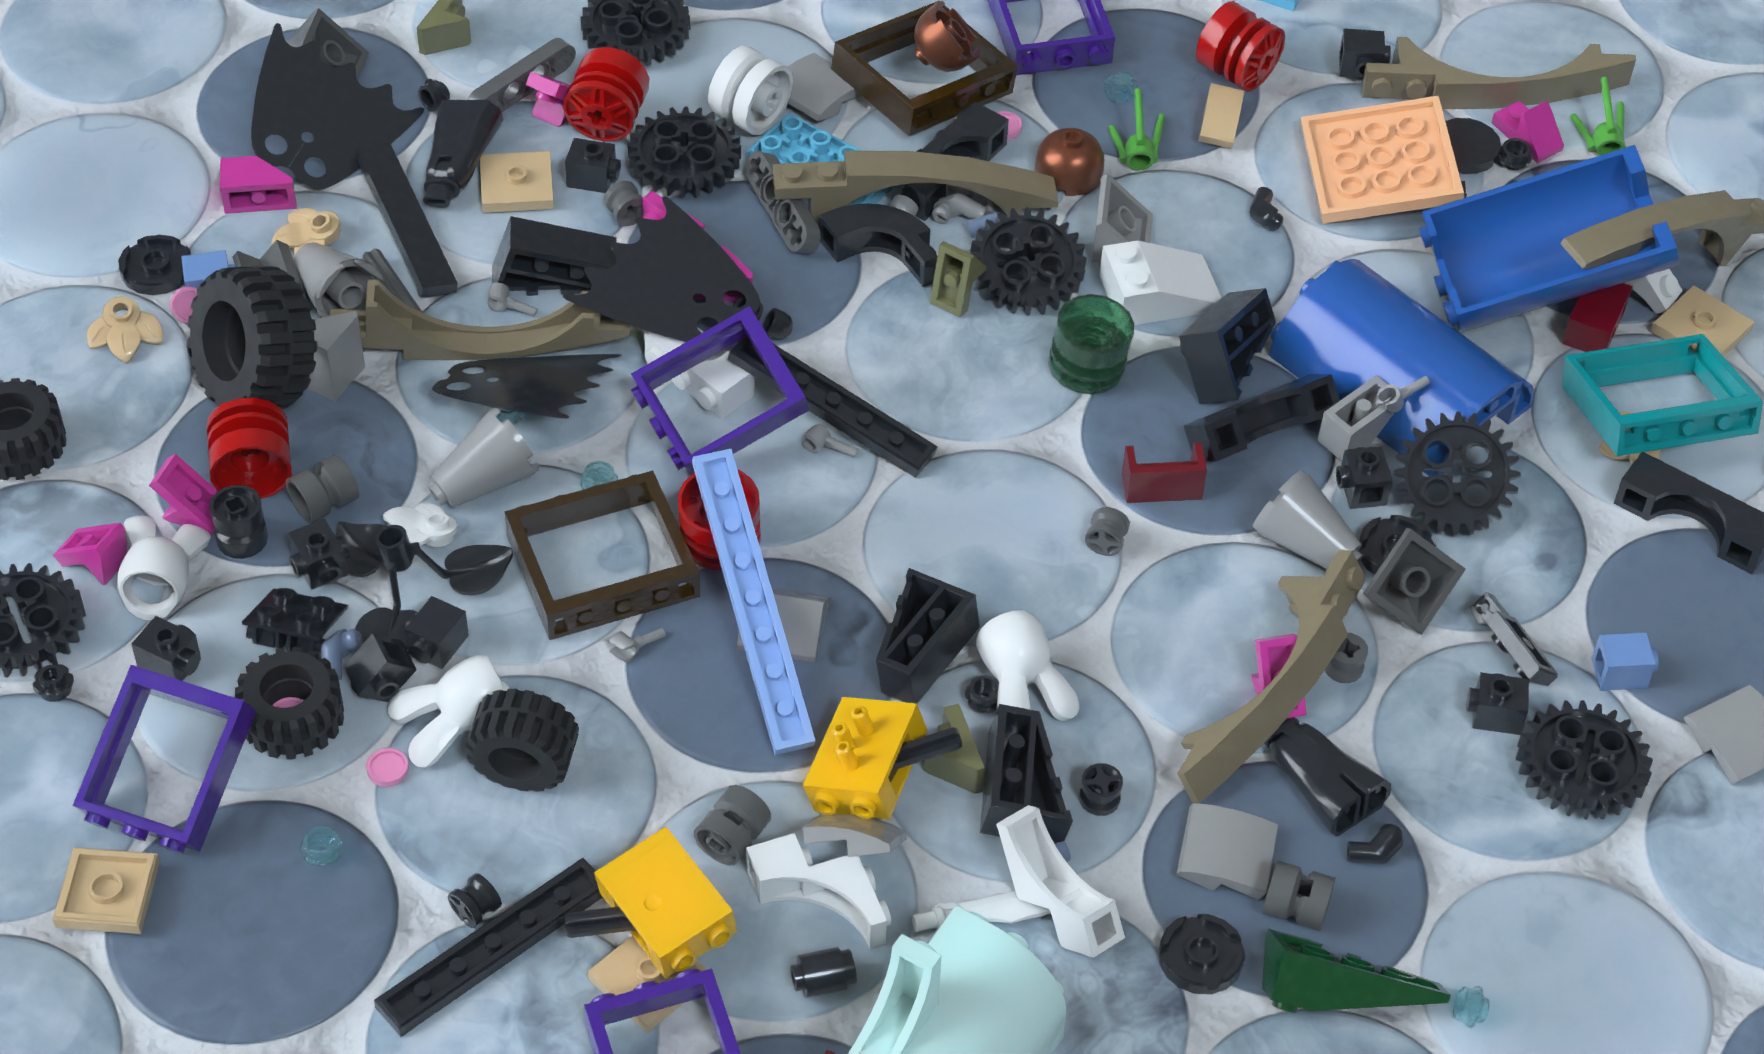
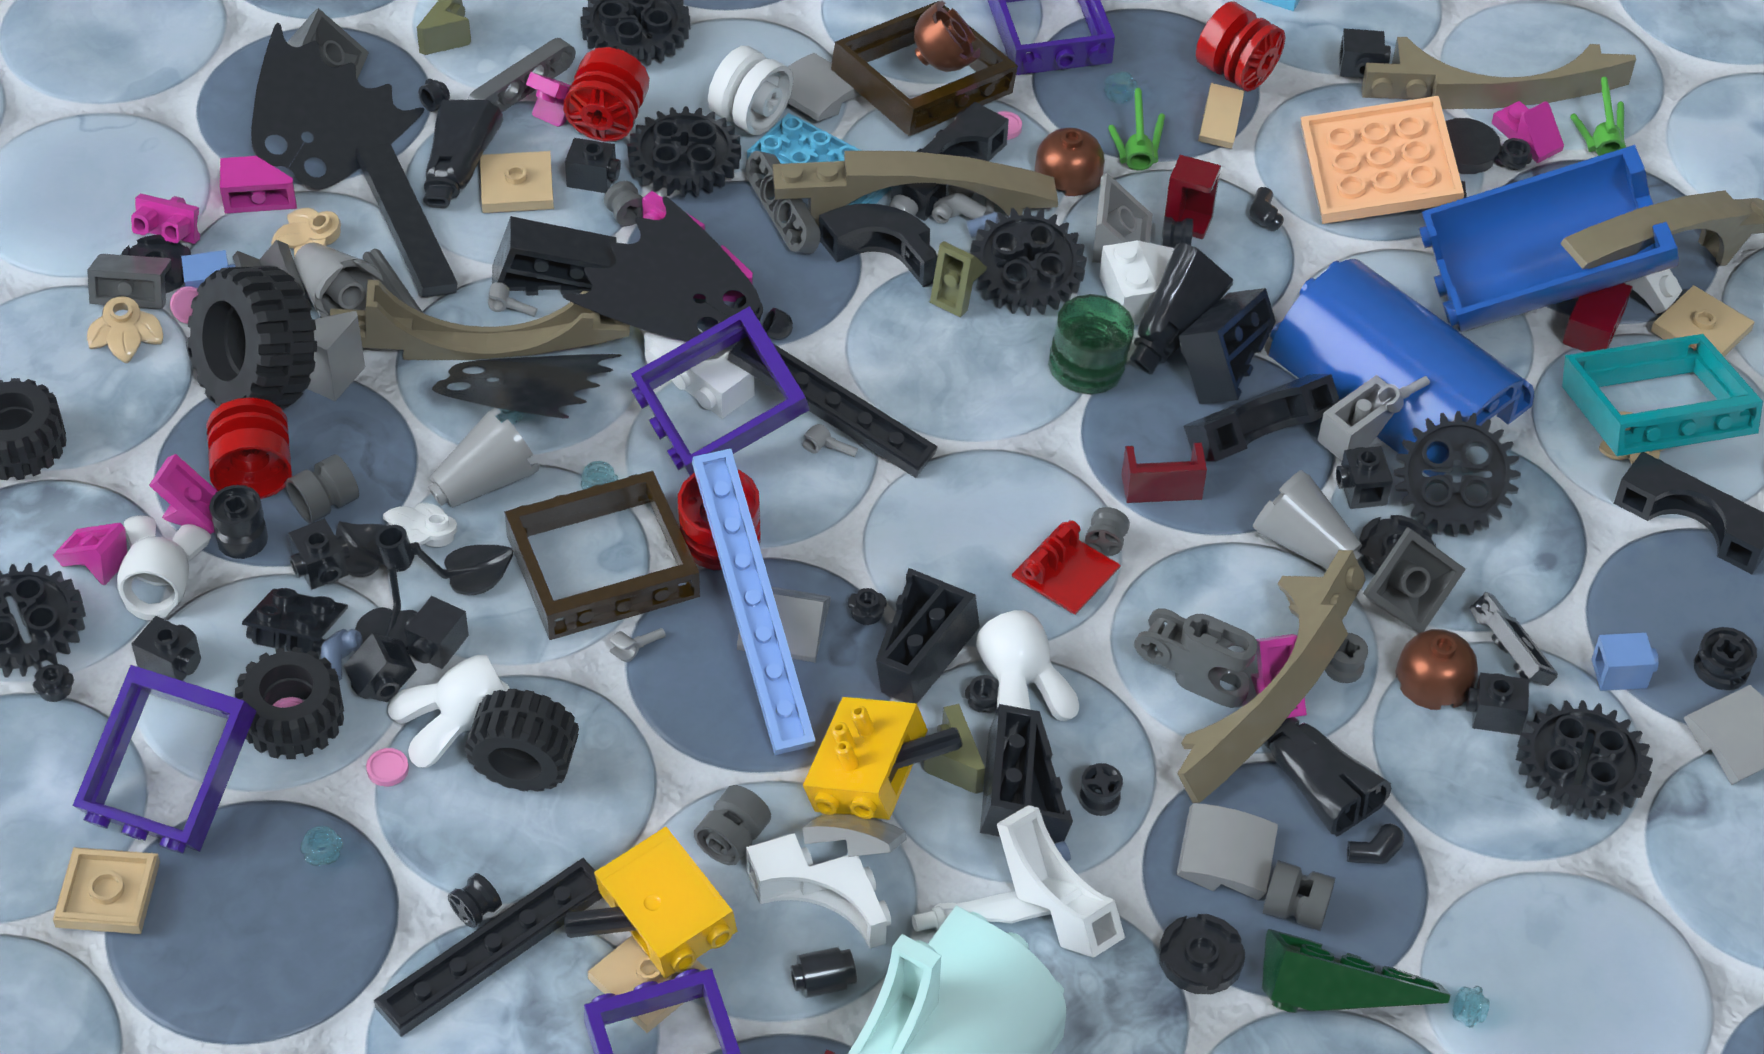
none -> dark grey panel [87,254,171,309]
none -> dark pink hips [131,193,200,244]
none -> black plate [848,588,887,625]
none -> red hinge [1012,520,1121,615]
none -> black piece [1130,243,1234,374]
none -> dark grey piece [1134,608,1257,708]
none -> black wheel [1161,216,1193,248]
none -> dark red panel [1165,154,1221,239]
none -> copper cylinder [1395,629,1478,710]
none -> black wheel [1694,627,1757,690]

